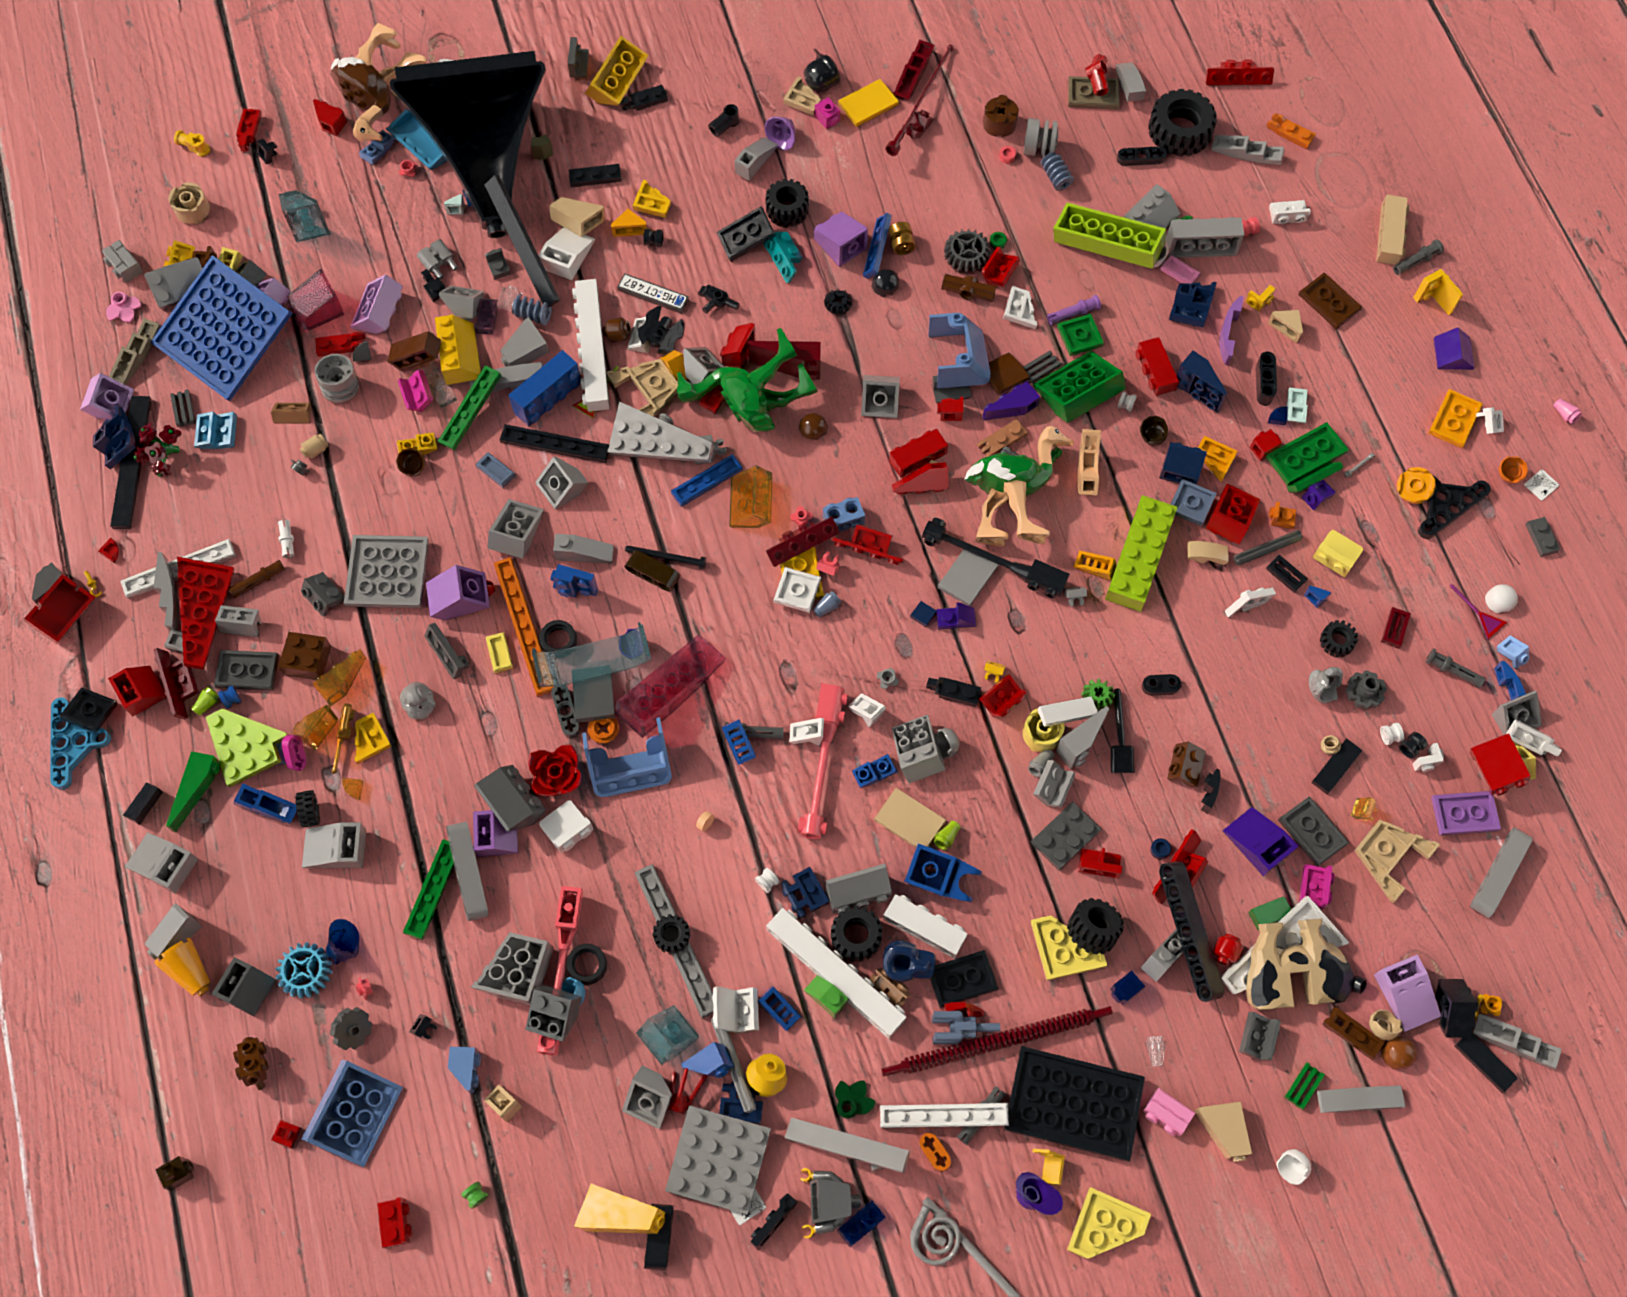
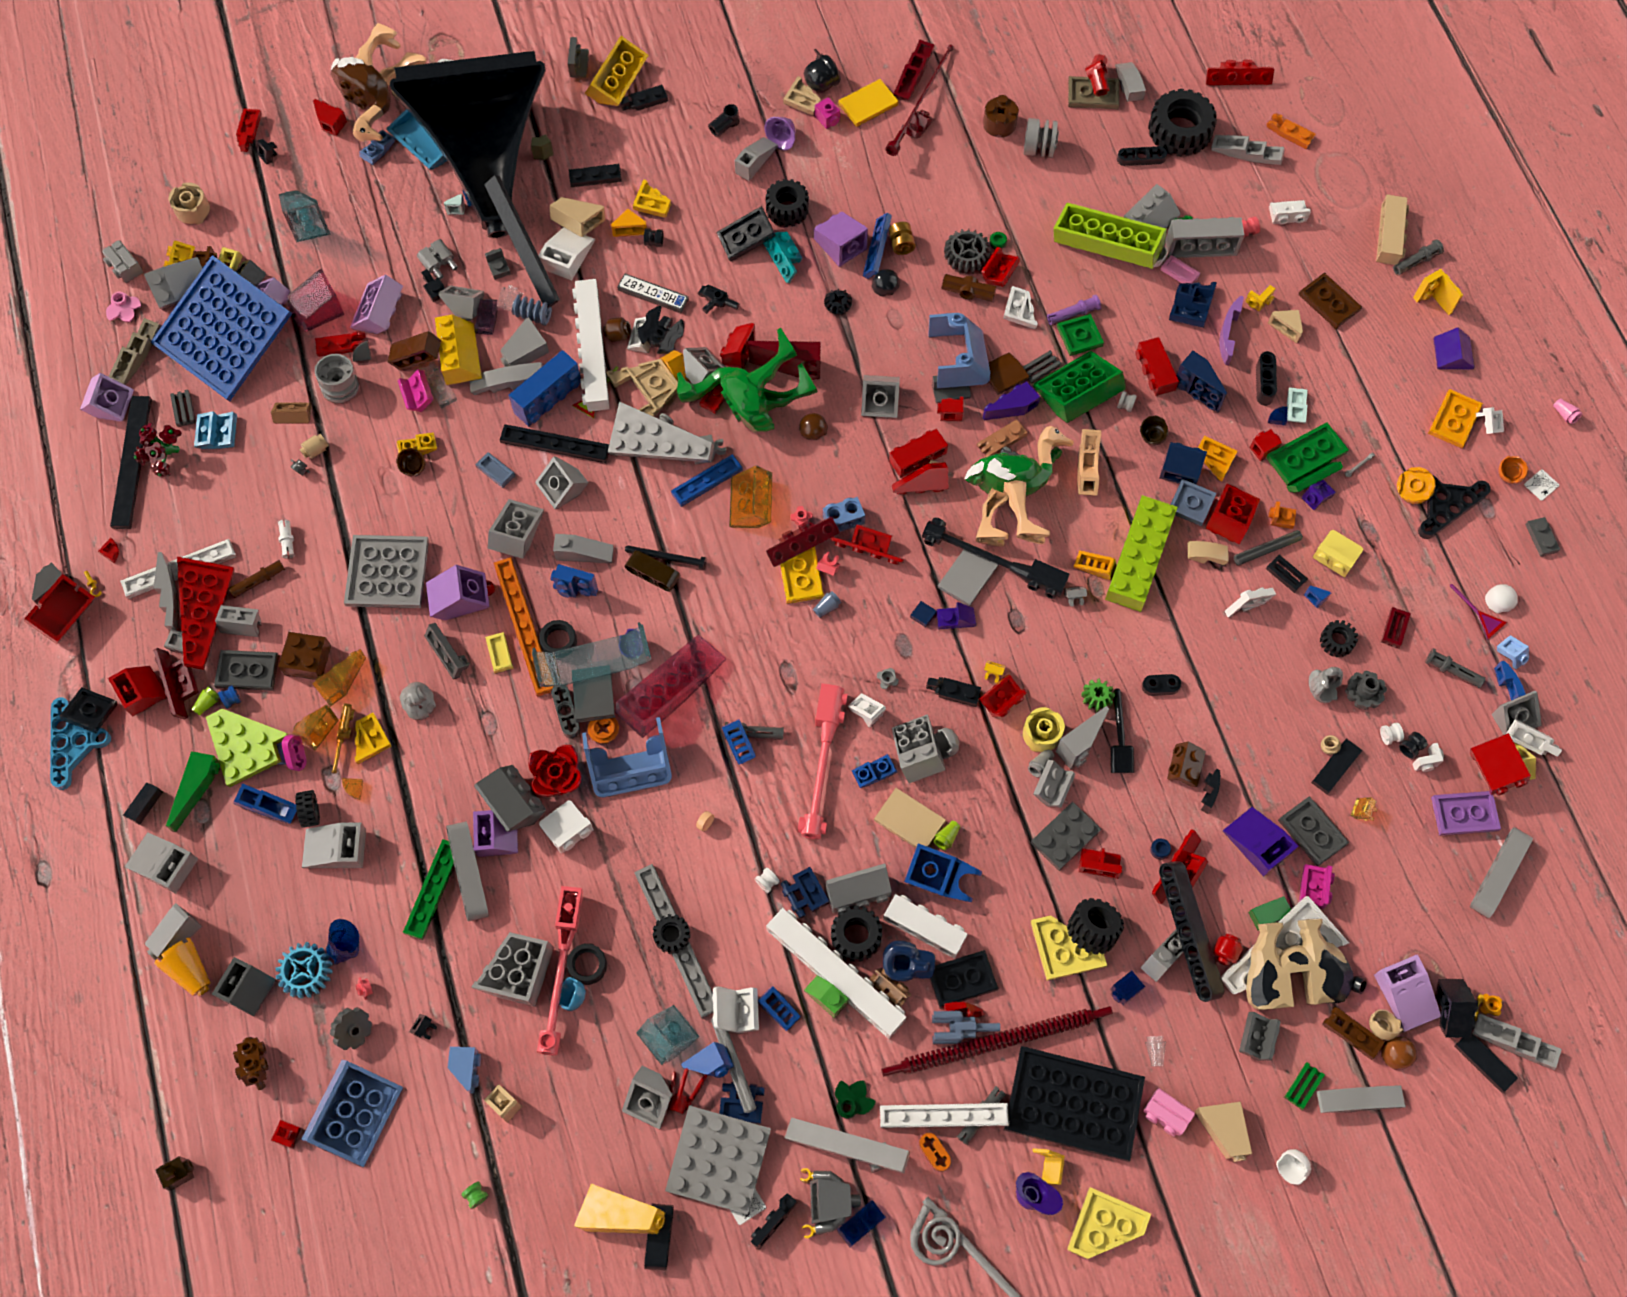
dark blue slope [93,405,136,469] -> none
yellow connector [174,130,210,157] -> none
dark grey bracket [301,572,345,616] -> none
red bracket [377,1197,412,1248] -> none
coral plate [399,160,418,177] -> none
green plate [438,365,502,451] -> none
dark grey slope [525,986,582,1042] -> none
yellow cone [746,1054,787,1097] -> none
white tile [773,567,821,613] -> none
white slope [789,718,824,746] -> none
coral tile [999,146,1017,164] -> none
white tile [1037,696,1098,727] -> none
sand blue piece [1041,153,1074,191] -> none
tan wing [1354,820,1440,903] -> none

